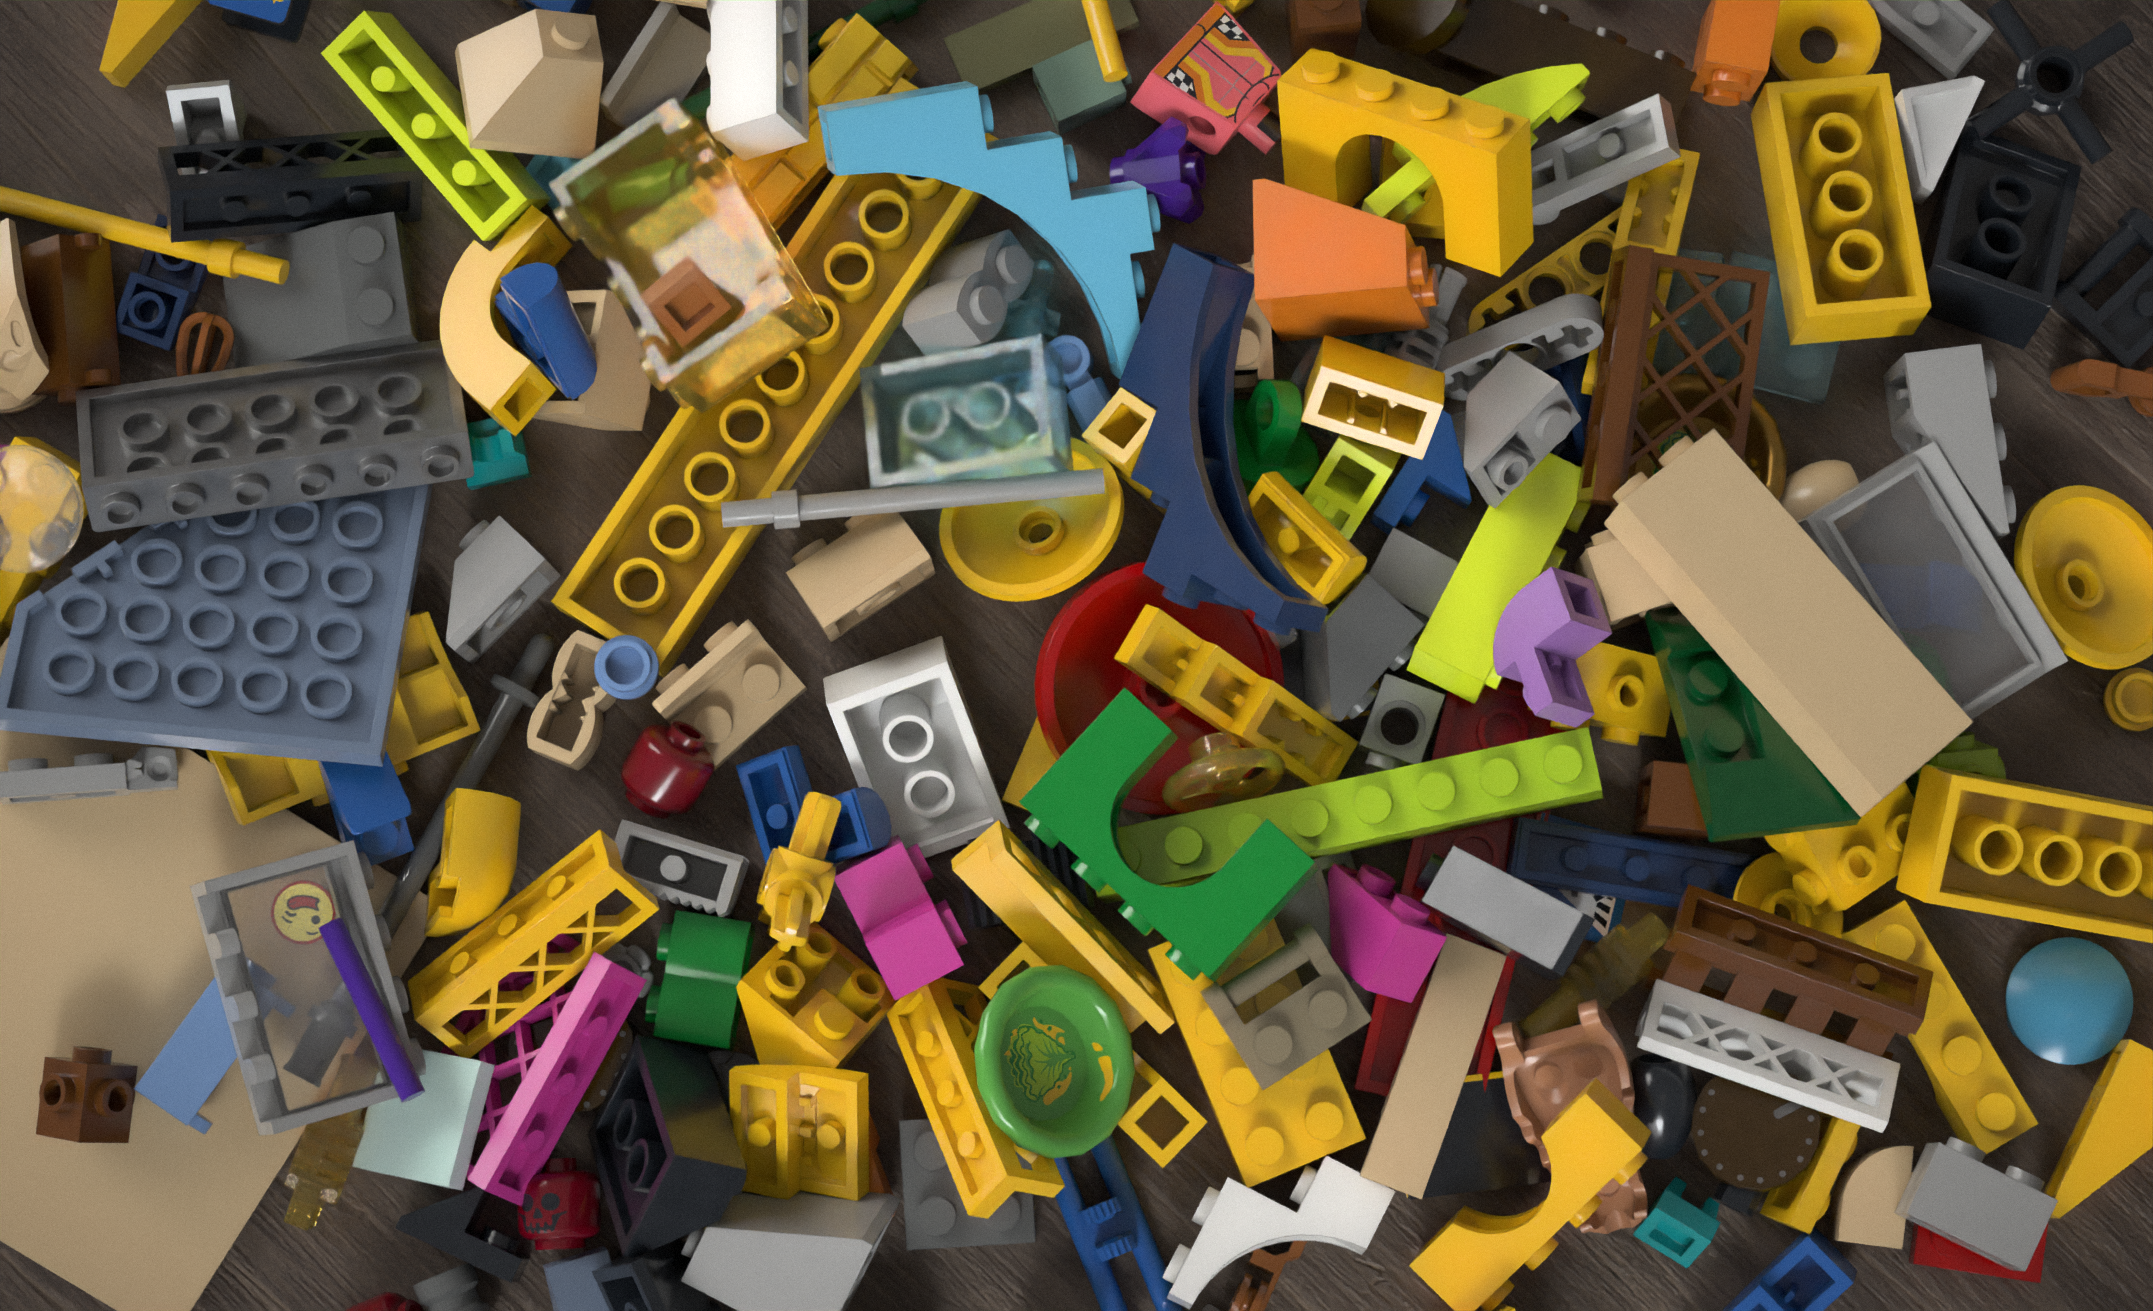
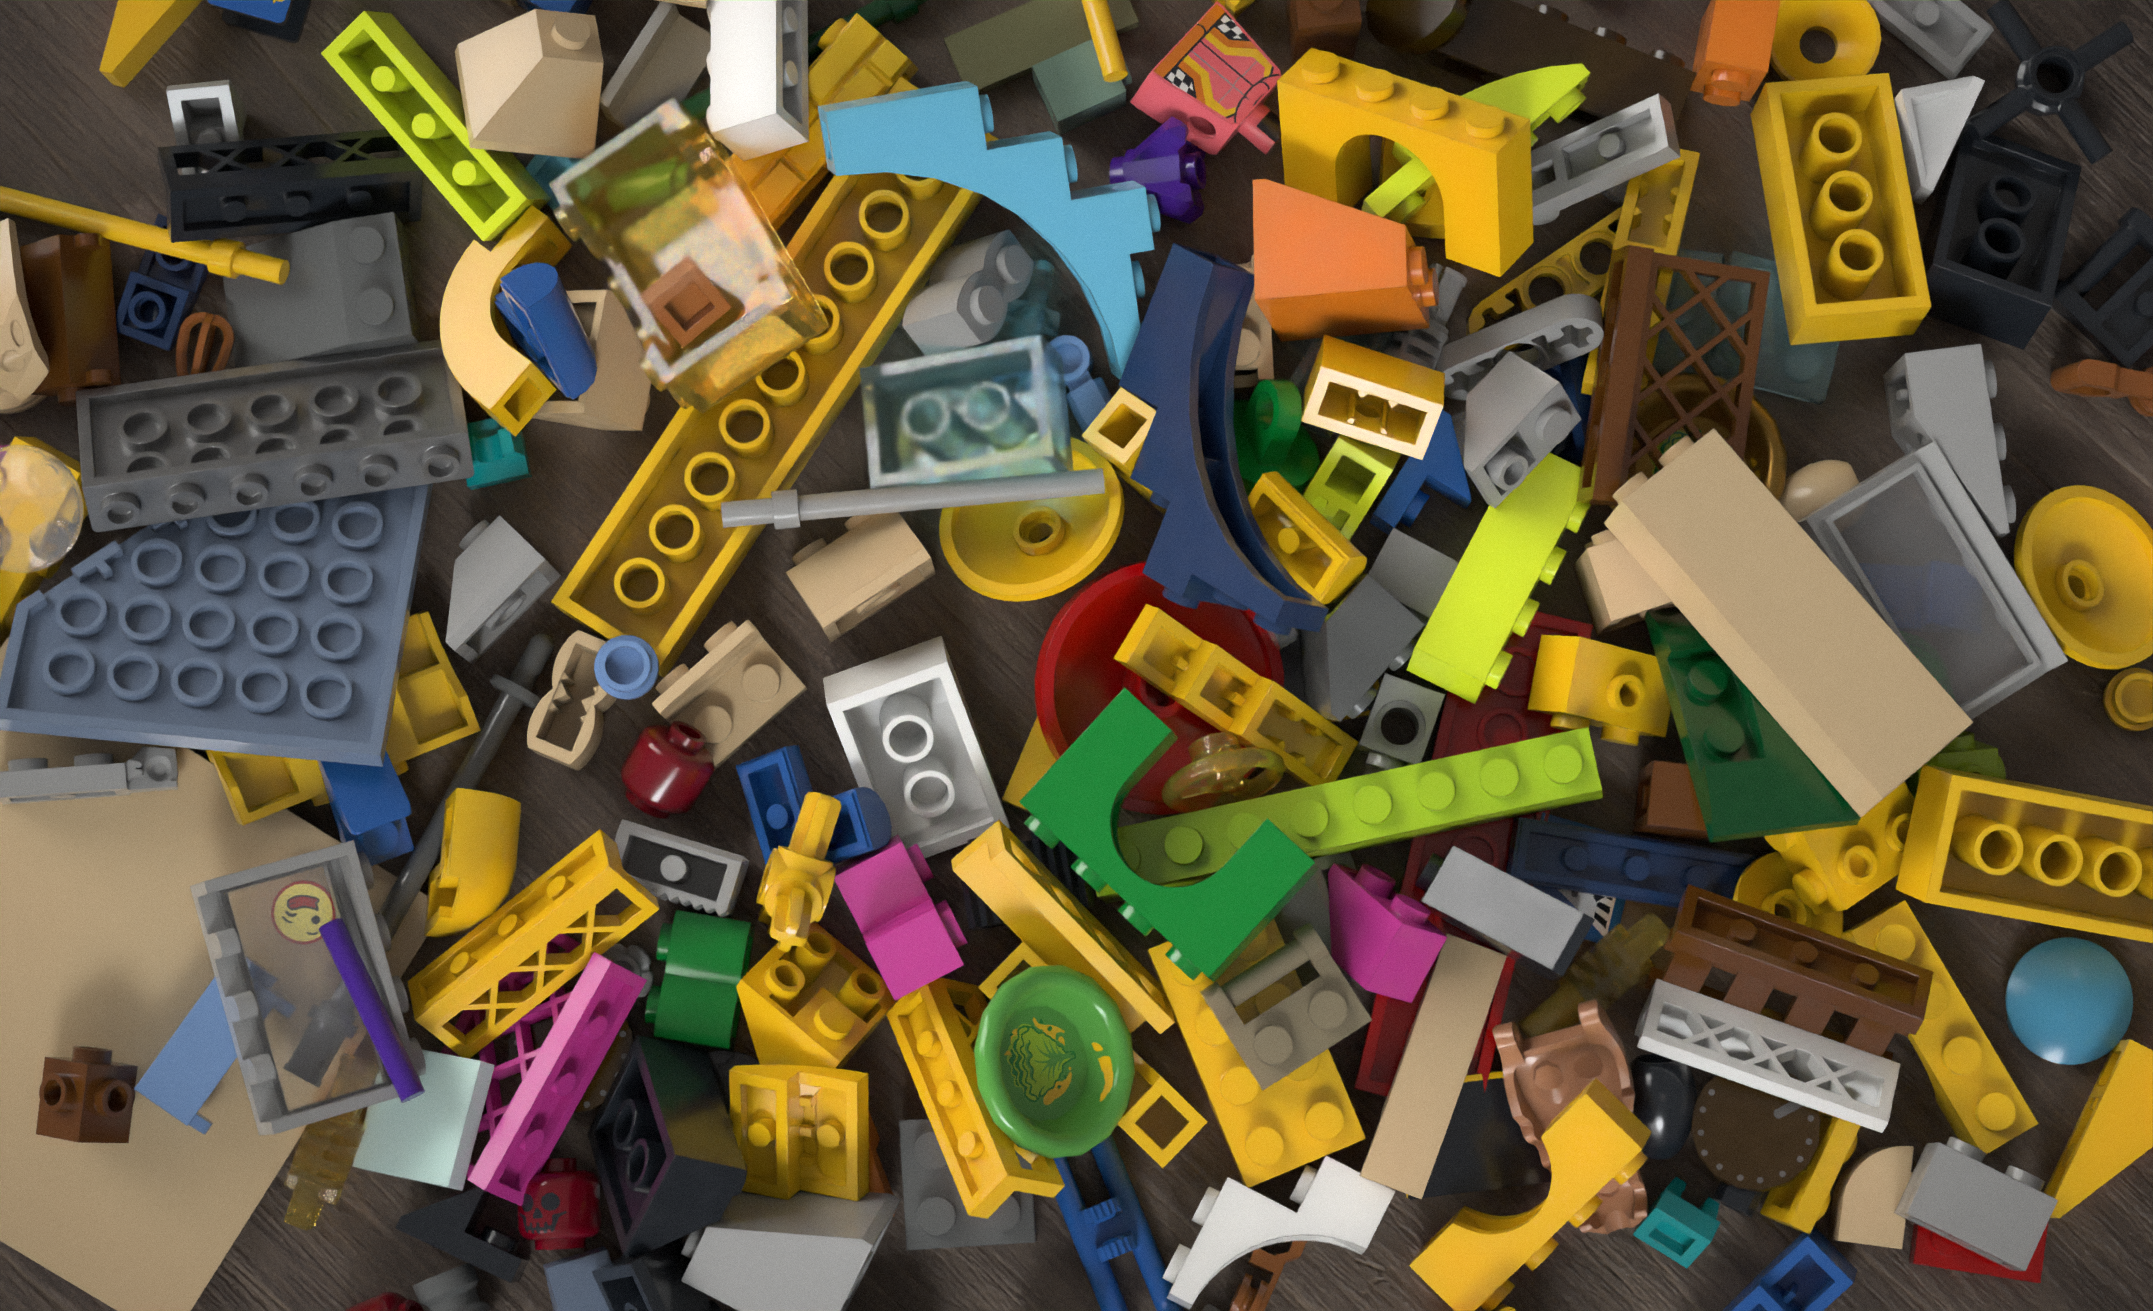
medium lavender brick [1493,567,1612,727] -> none

